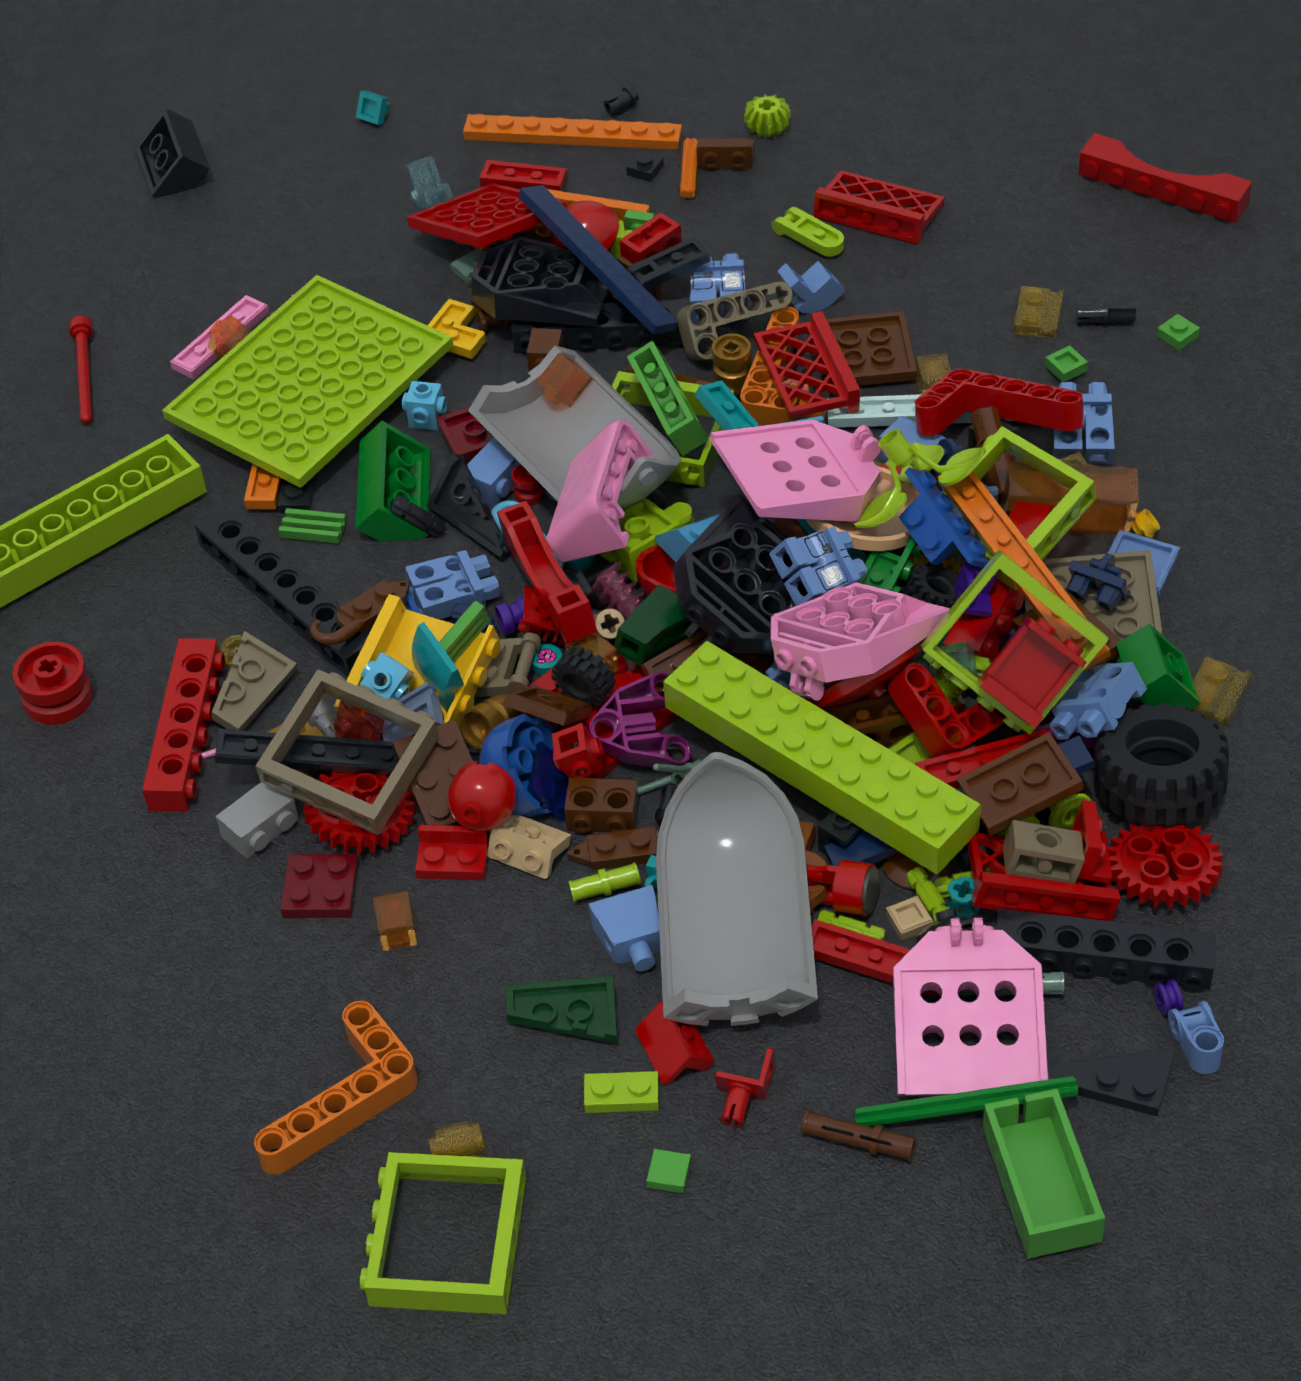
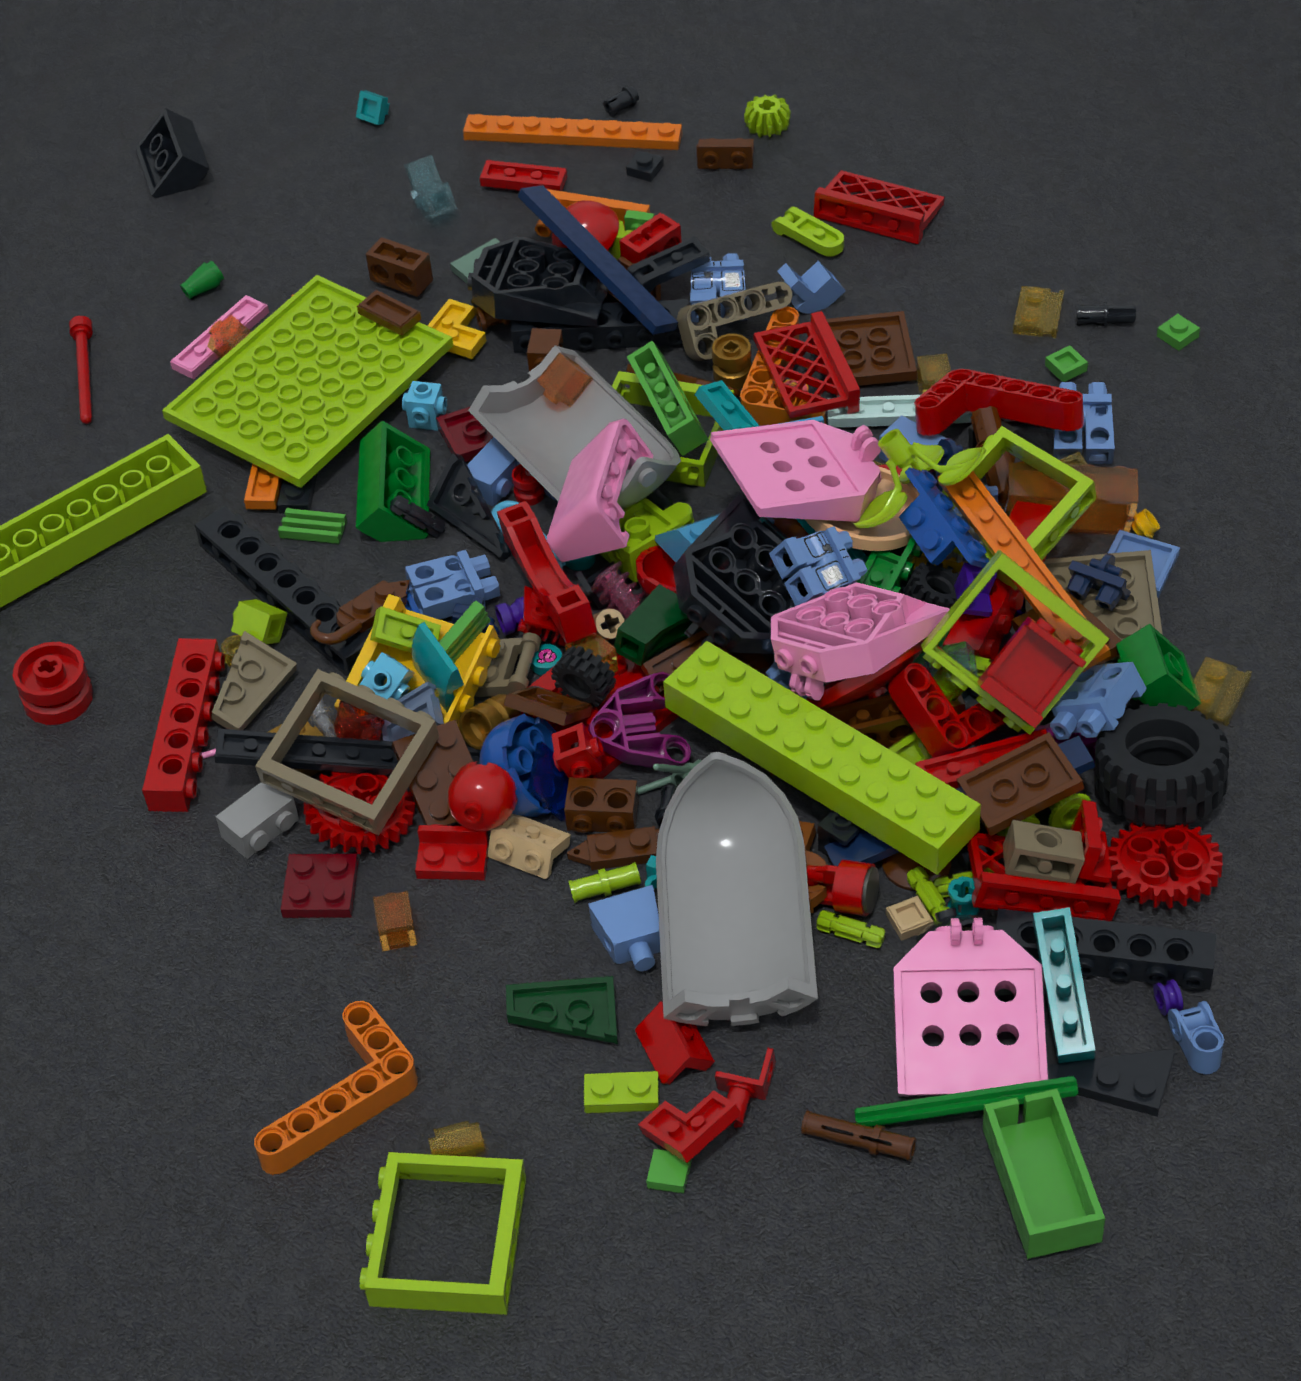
red plate [407,183,566,249] -> none
orange axle [680,138,698,199] -> none
red plate [812,919,939,998] -> none
red arch [1078,133,1252,224] -> none
none -> green cone [180,261,224,299]
none -> lime brick [231,599,288,644]
none -> reddish brown tile [357,290,421,336]
none -> reddish brown brick [366,237,433,297]
none -> lime plate [370,606,441,653]
none -> red plate [638,1090,741,1163]
none -> teal brick [1033,907,1096,1063]

